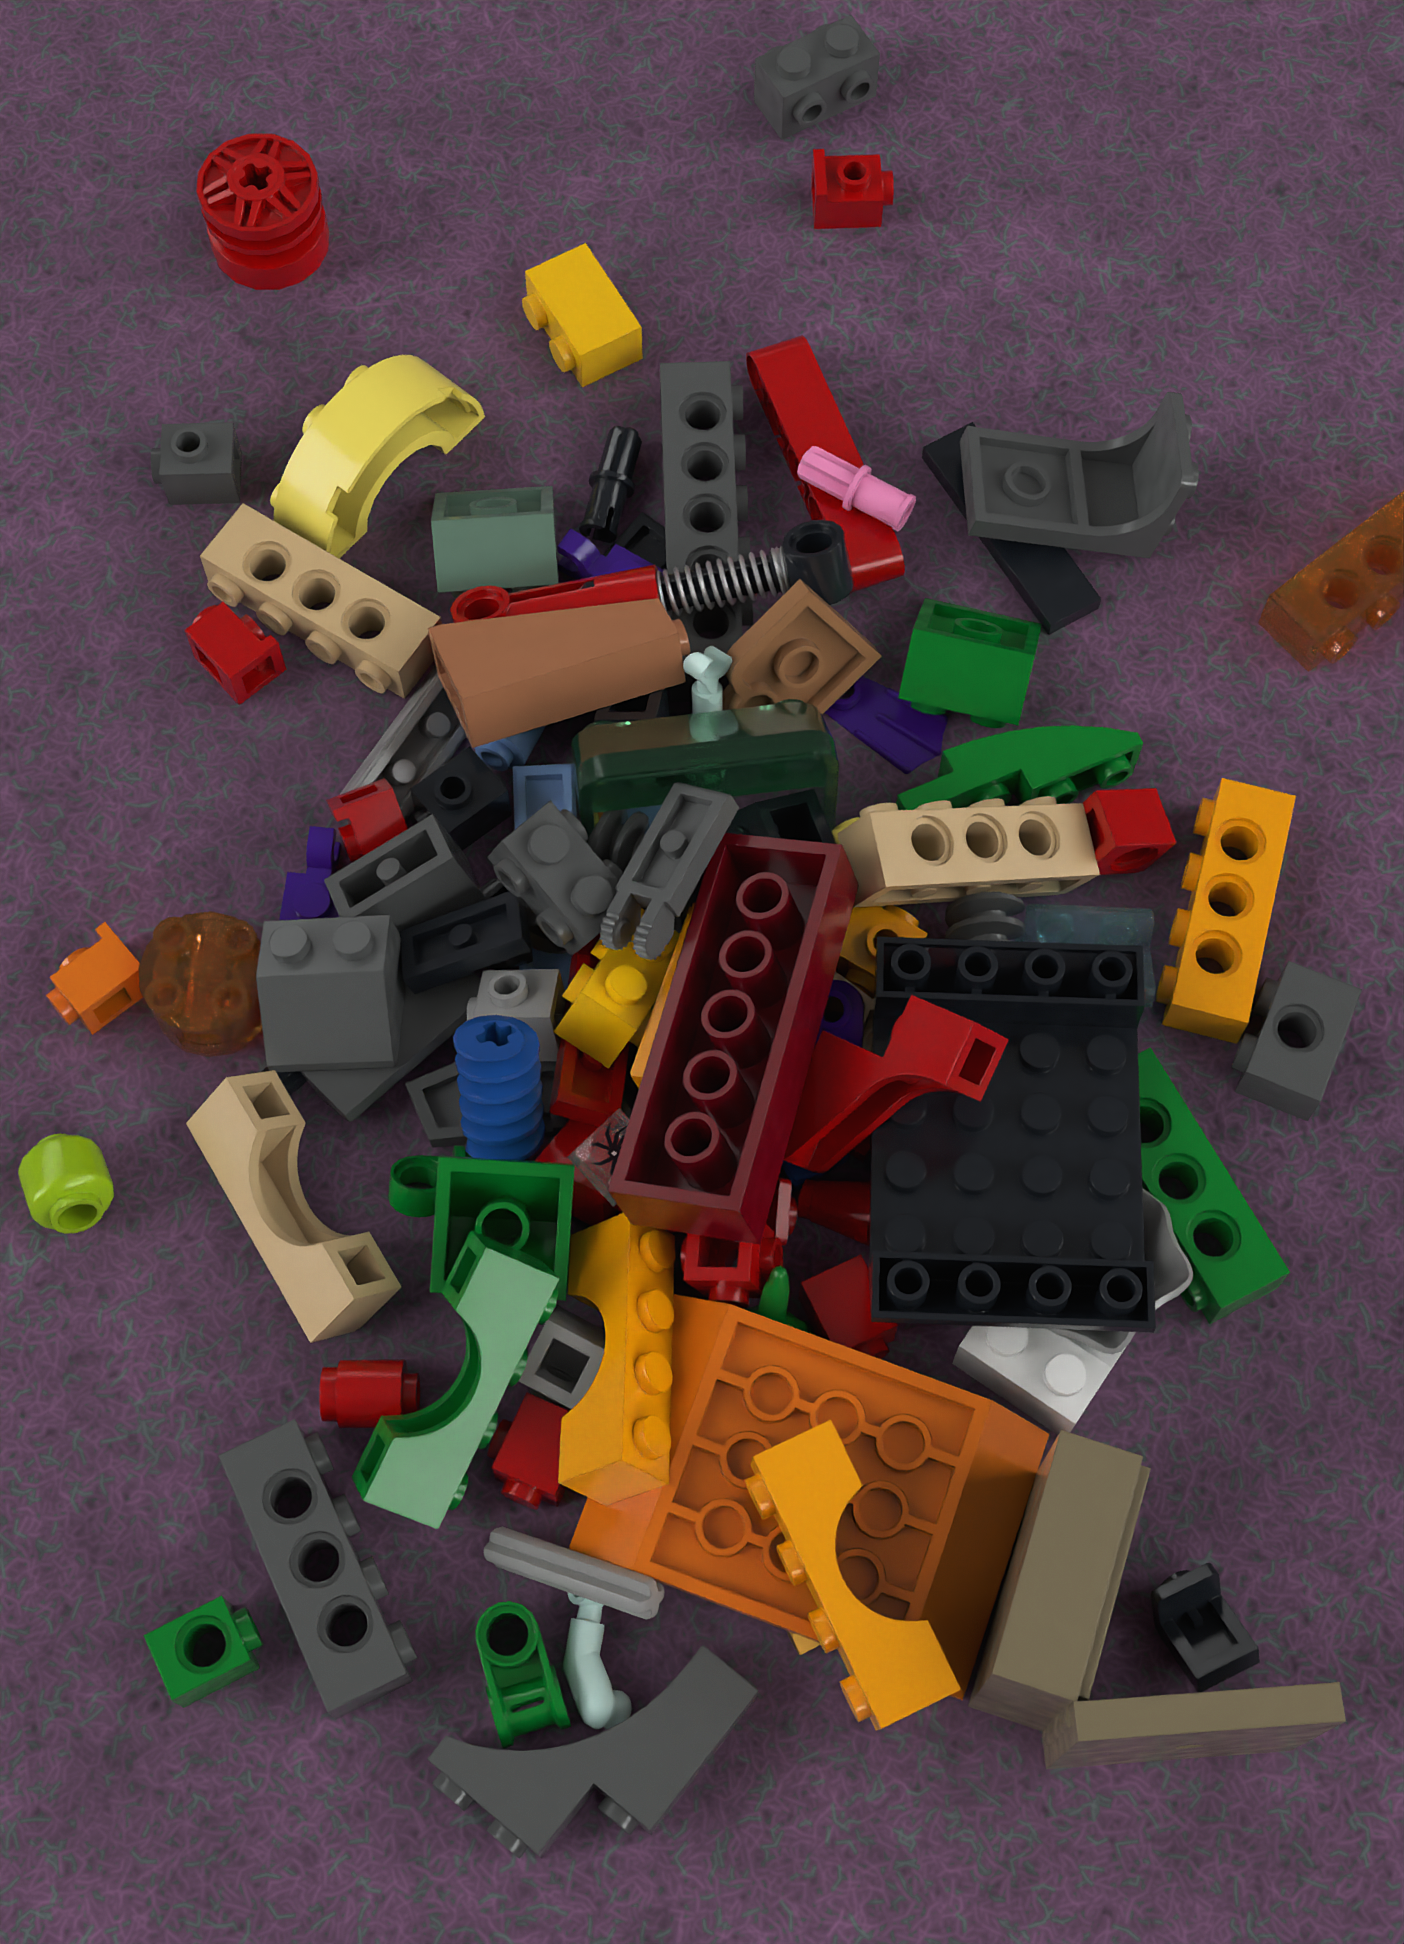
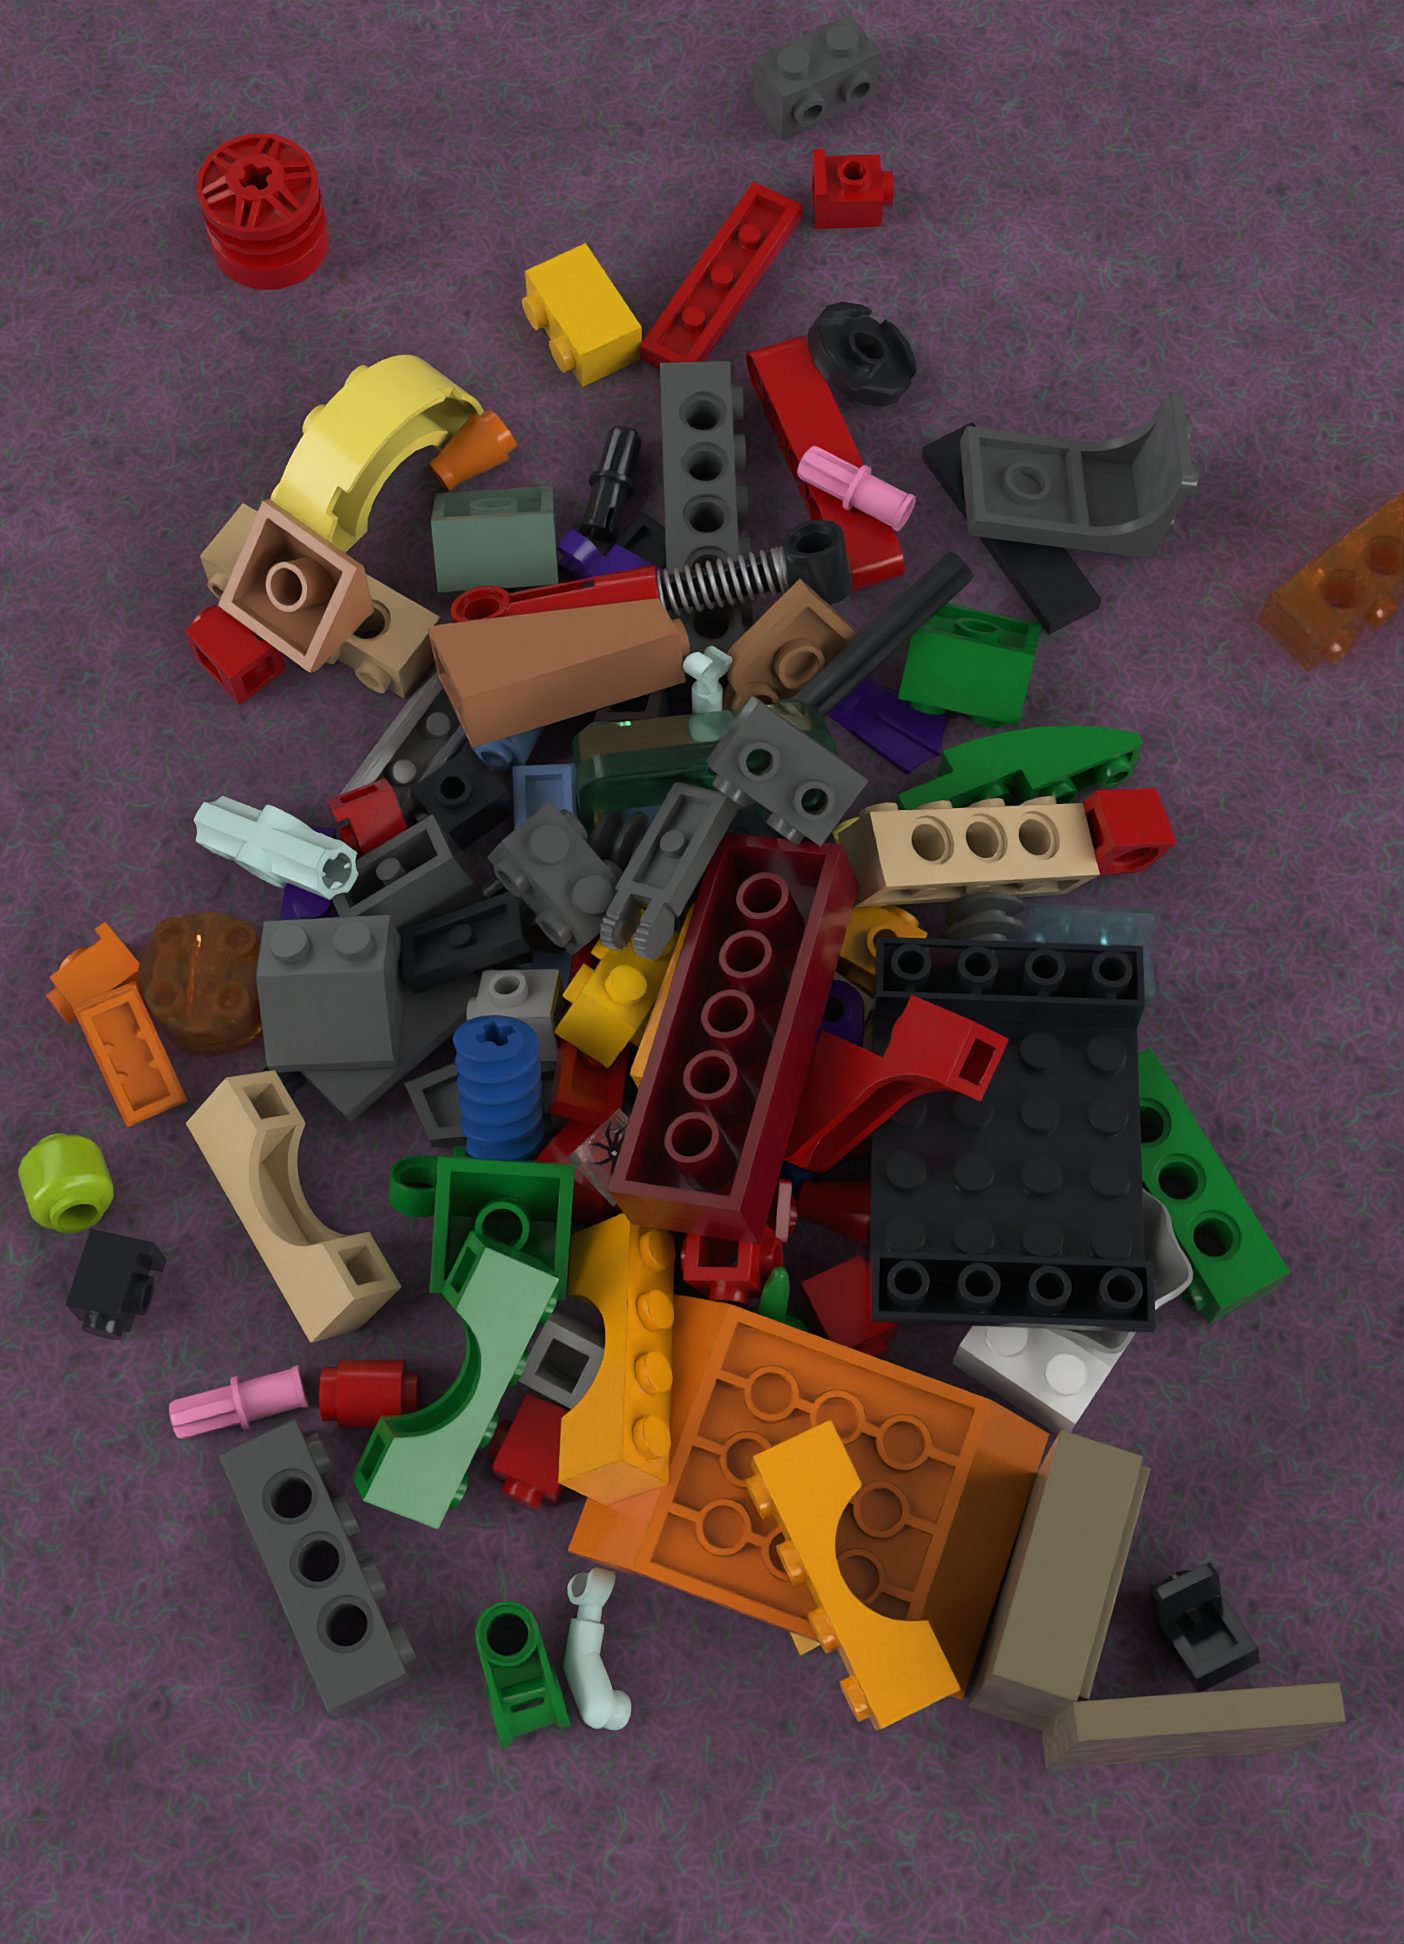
green brick [143,1595,264,1708] -> none
dark grey brick [151,422,242,505] -> none
dark grey arch [427,1645,759,1859] -> none
light grey axle [483,1526,665,1619] -> none
light orange brick [1155,778,1296,1044] -> none
dark grey brick [1231,961,1362,1121] -> none
none -> black brick [66,1229,166,1340]
none -> orange plate [73,981,188,1127]
none -> bright pink axle [169,1365,309,1439]
none -> light aqua piece [193,796,359,900]
none -> nougat slope [218,499,374,673]
none -> orange cone [428,408,518,492]
none -> red plate [640,181,802,369]
none -> dark grey brick [706,696,869,847]
none -> black axle [746,552,974,764]
none -> black tile [807,302,916,407]

